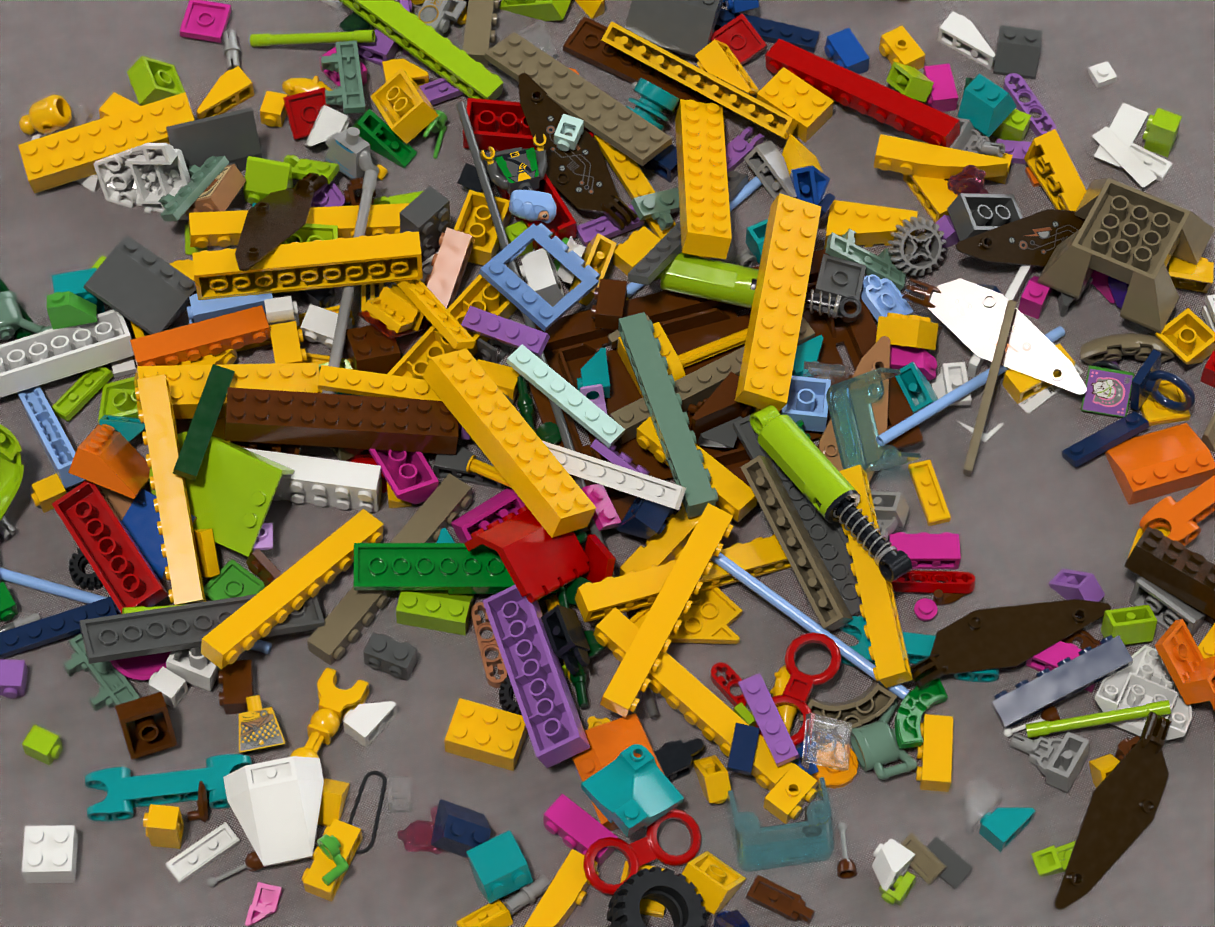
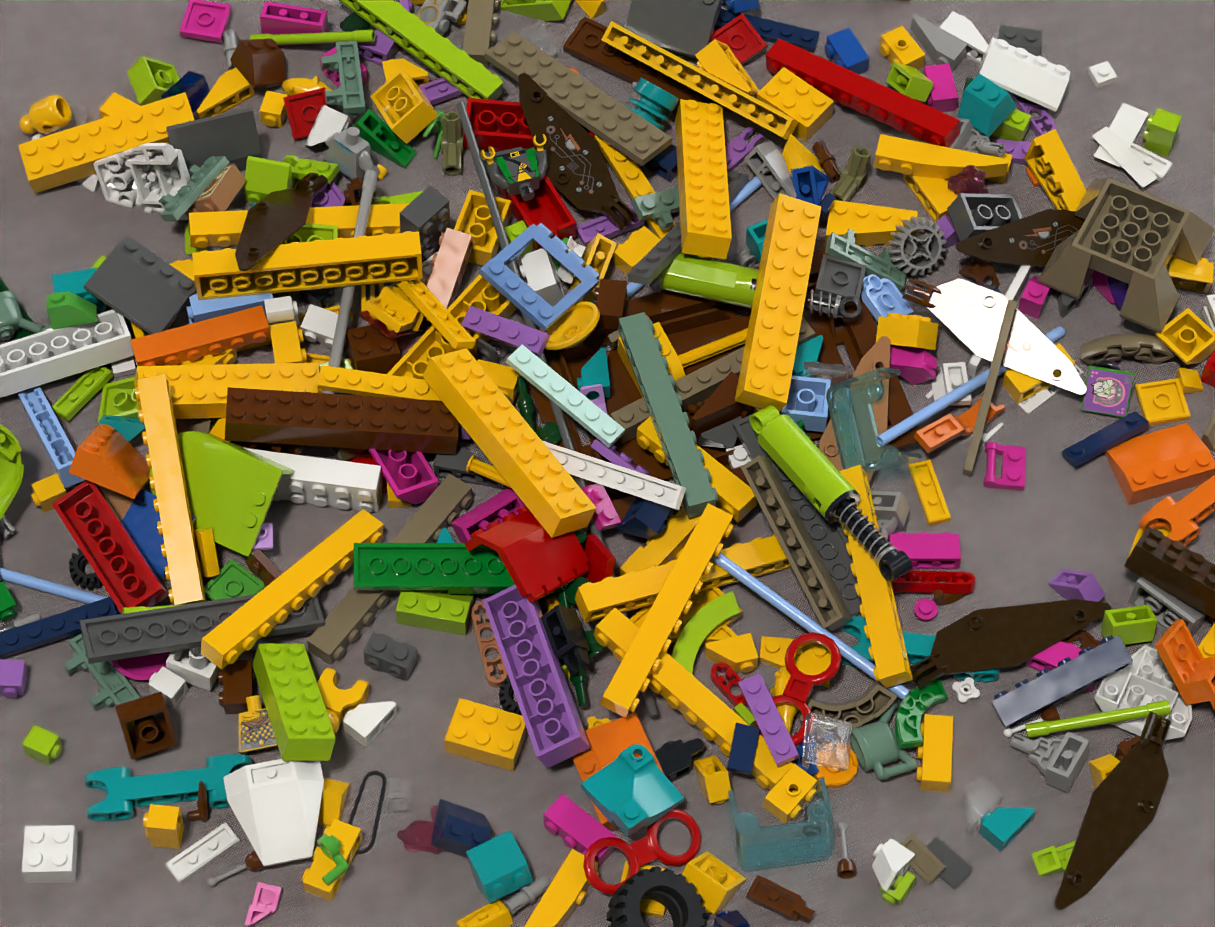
dark green tile [173,364,235,481] -> none
black brick [457,163,494,193] -> none
light blue piece [509,190,557,223] -> none
light aqua brick [554,114,584,151] -> none
teal slope [893,362,938,413] -> none
dark blue tile [1130,349,1195,411] -> none
none -> clear blue brick [161,71,210,113]
none -> reddish brown slope [230,38,286,88]
none -> lime brick [252,643,336,761]
none -> dark pink brick [260,1,328,44]
none -> olive piece [441,111,463,176]
none -> yellow dish [539,302,600,351]
none -> lime tile [671,591,740,675]
none -> yellow slope [704,633,759,673]
none -> white plate [726,445,751,469]
none -> yellow wing [759,636,831,688]
none -> reddish brown pin [812,141,841,183]
none -> olive piece [830,146,872,202]
none -> light grey slope [910,14,968,72]
none -> orange piece [914,395,1005,453]
none -> white plate [952,677,980,703]
none -> reddish brown bracket [959,260,1000,288]
none -> white slope [978,37,1070,112]
none -> dark pink plate [983,442,1026,491]
none -> yellow slope [1175,368,1204,394]

